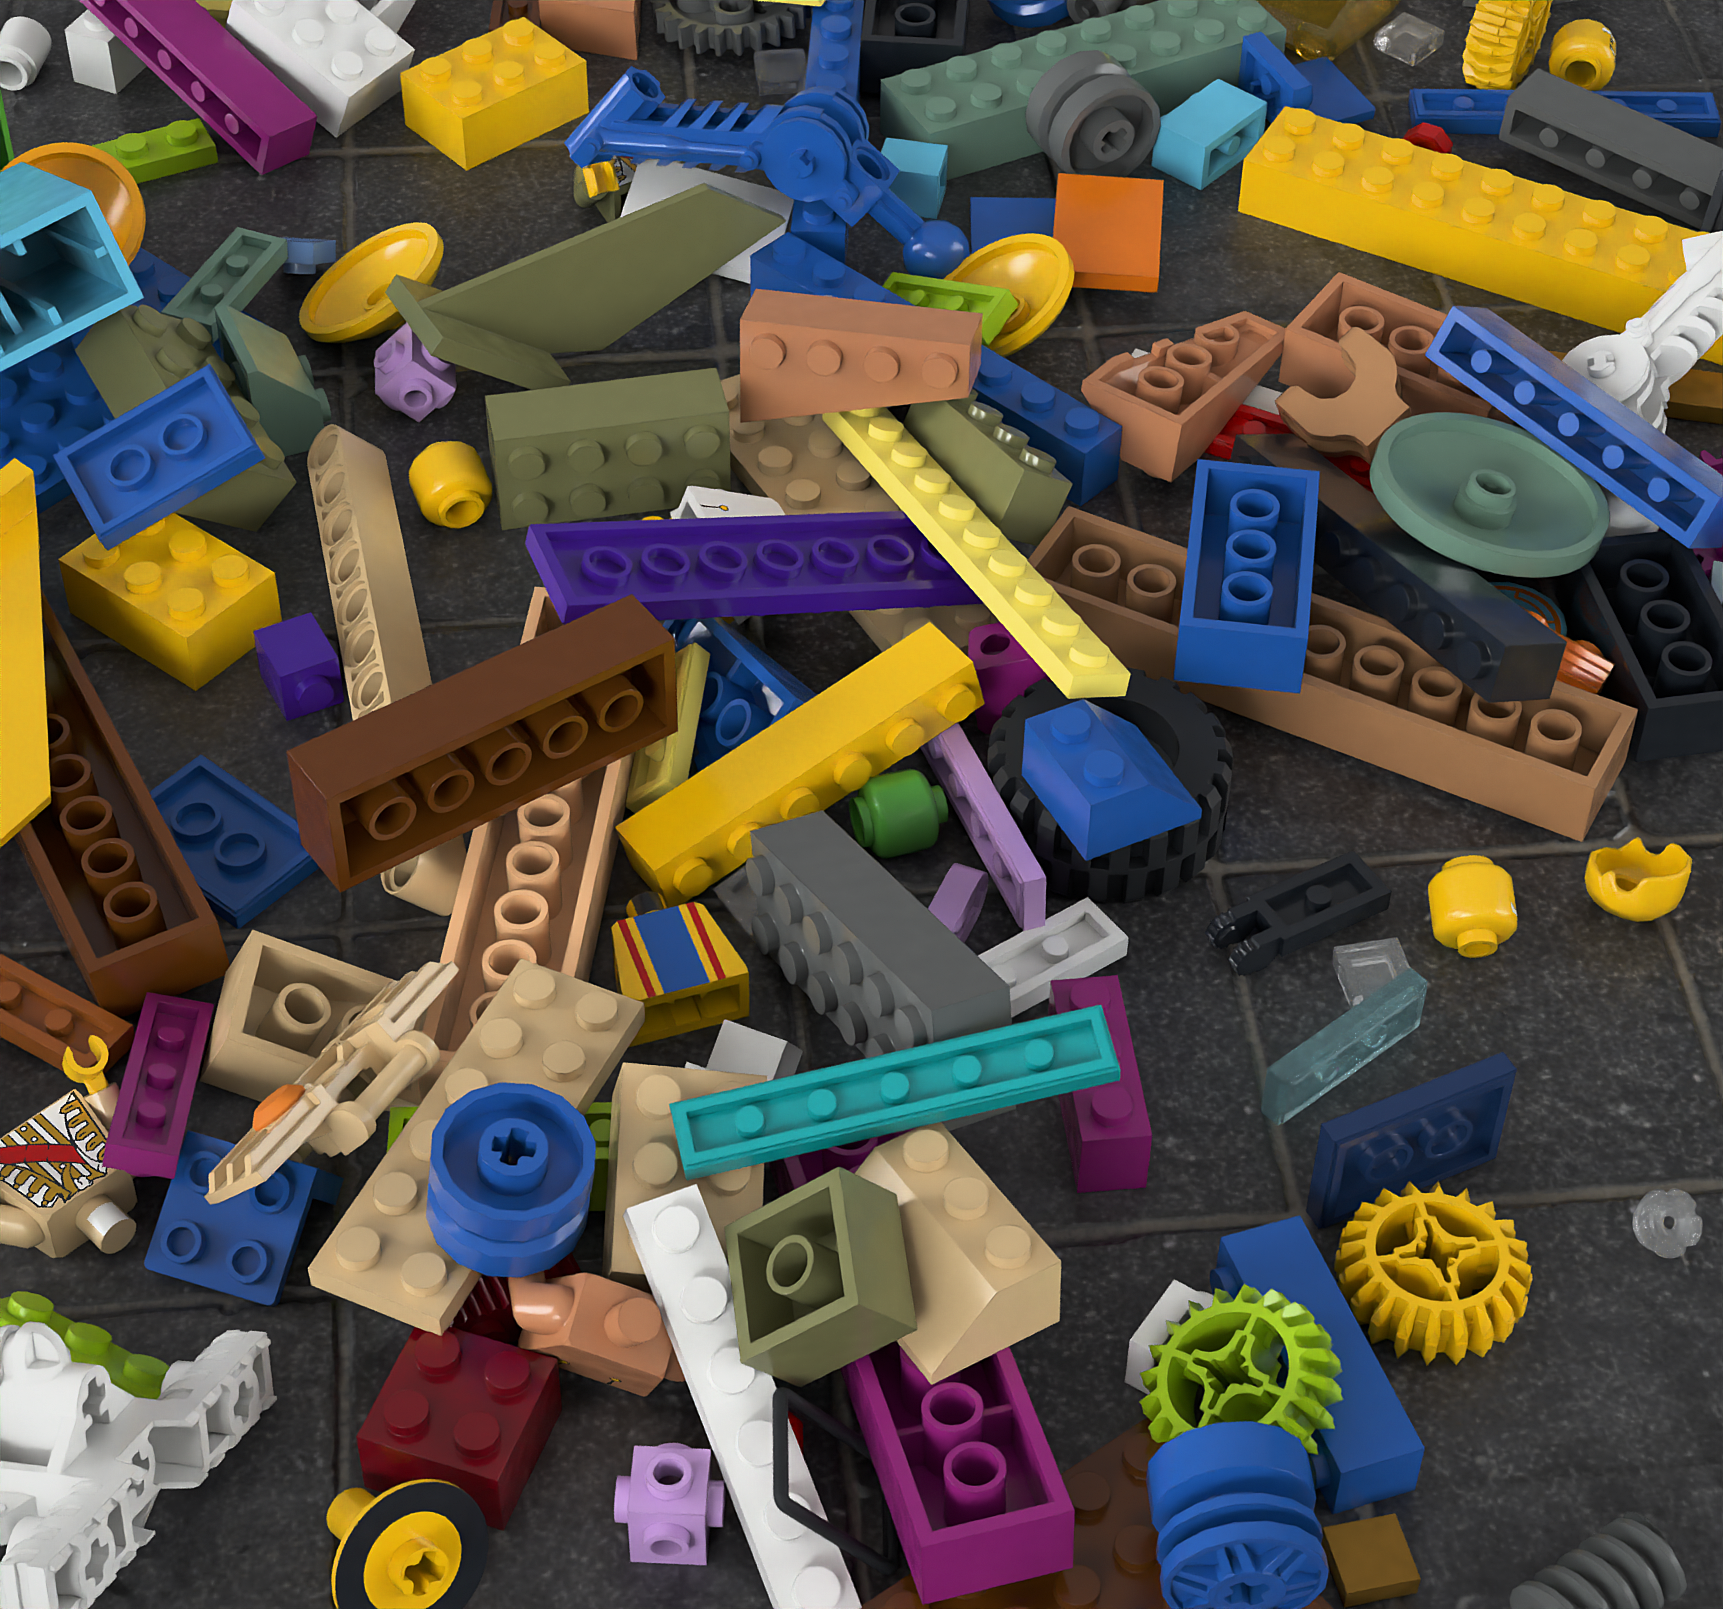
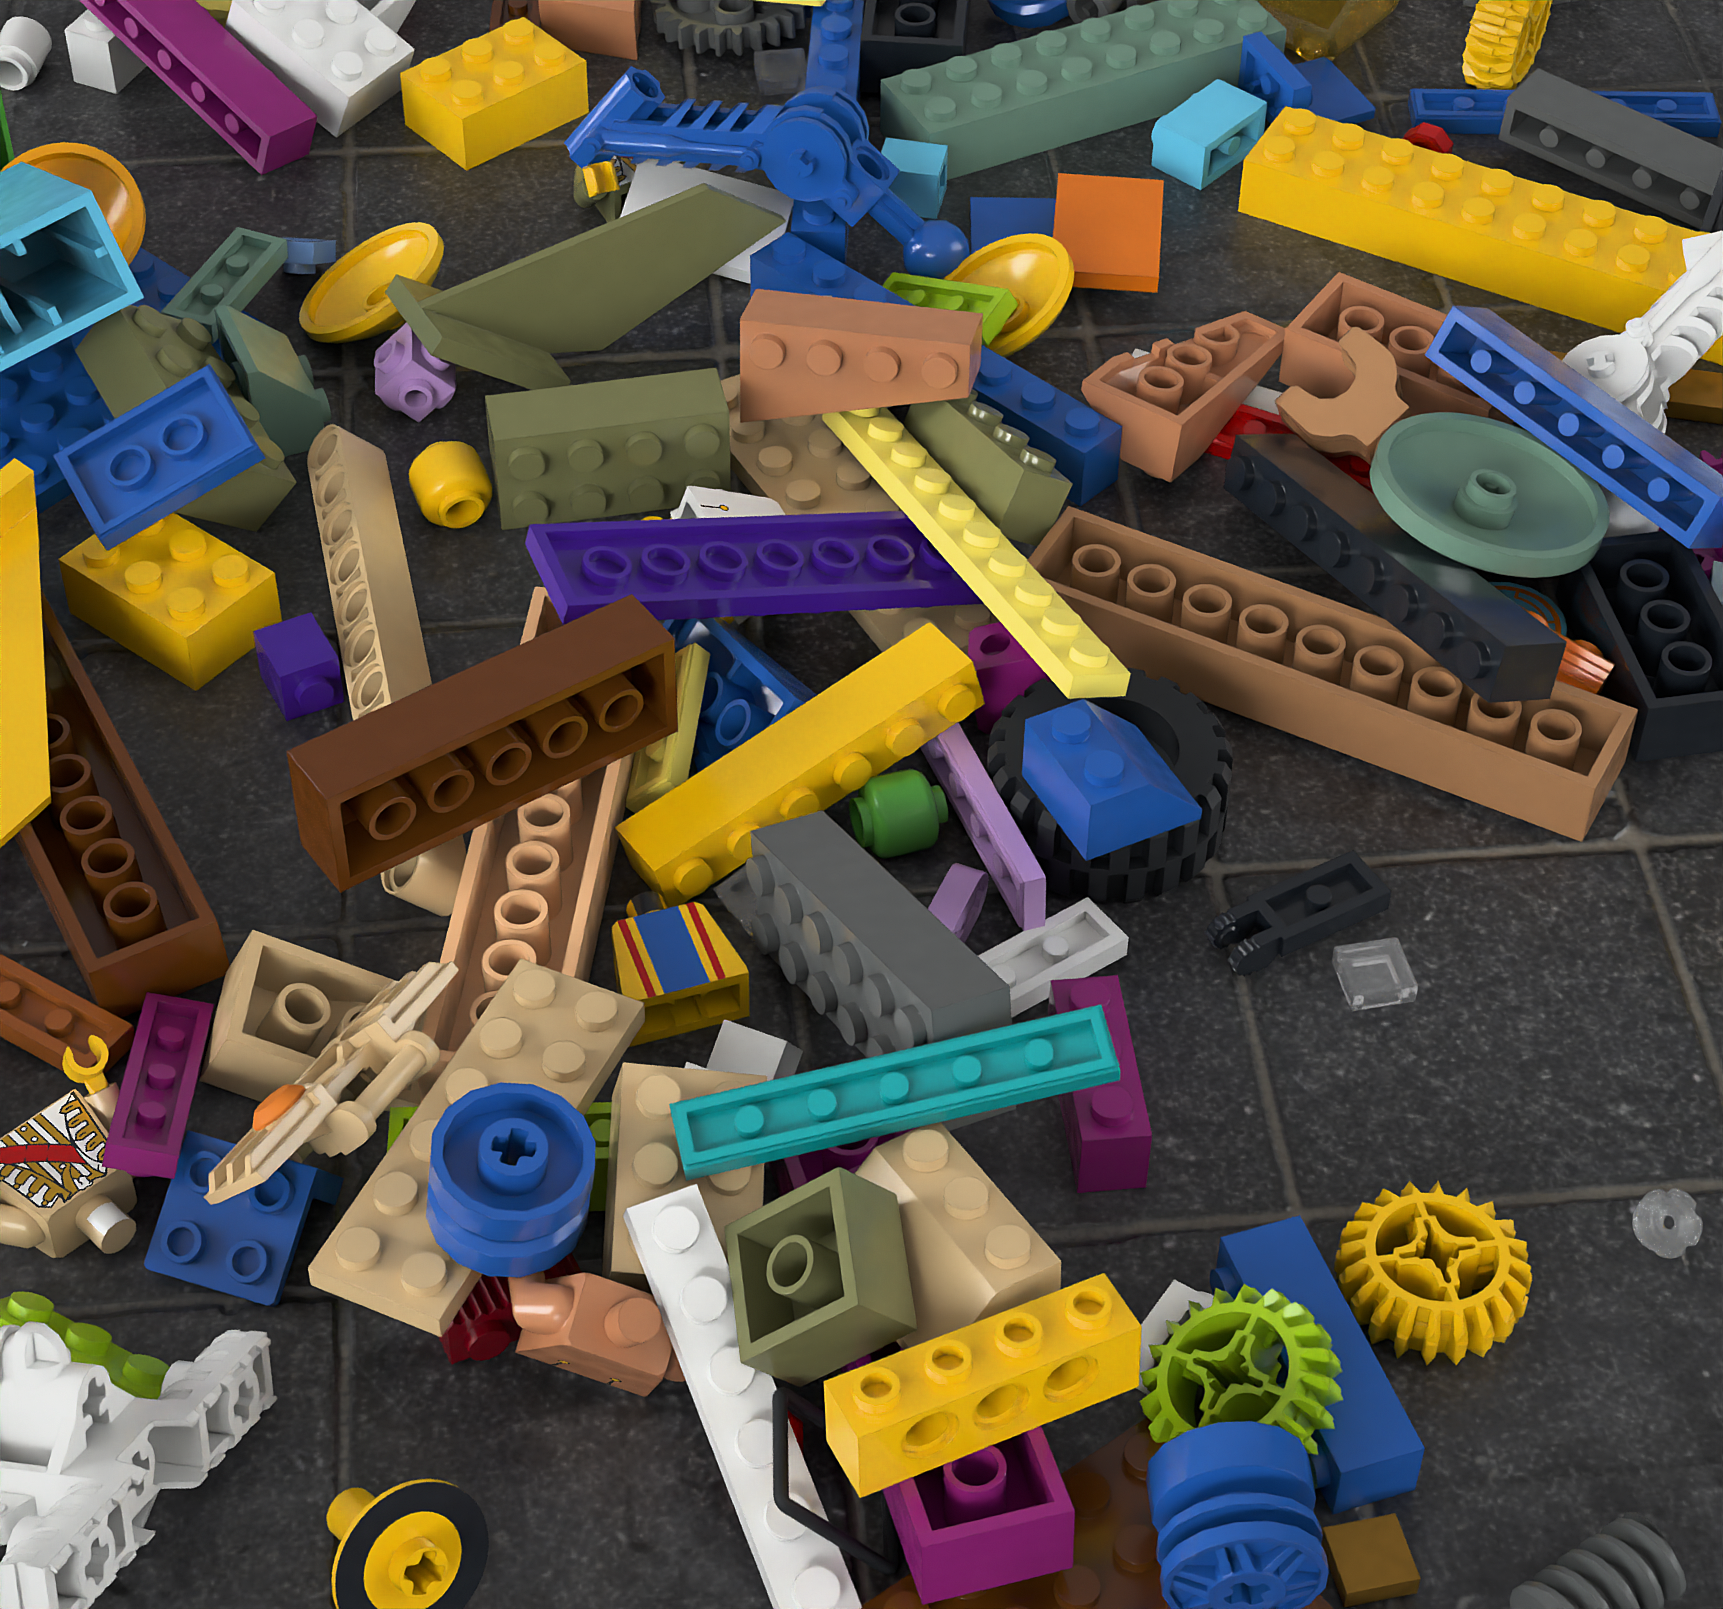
lime plate [92,118,218,184] -> none
blue tile [149,754,320,929] -> none
dark red brick [356,1326,562,1531] -> none
lavender brick [614,1443,726,1565] -> none
dark grey wheel [1025,50,1161,177] -> none
blue brick [1173,459,1320,694] -> none
clear light blue tile [1261,967,1428,1126] -> none
dark blue tile [1306,1052,1517,1229] -> none
clear tile [1374,12,1445,66] -> none
yellow head [1428,855,1517,958] -> none
yellow head [1549,19,1616,91] -> none
yellow hair [1585,837,1692,922] -> none
none -> yellow brick [824,1273,1142,1498]

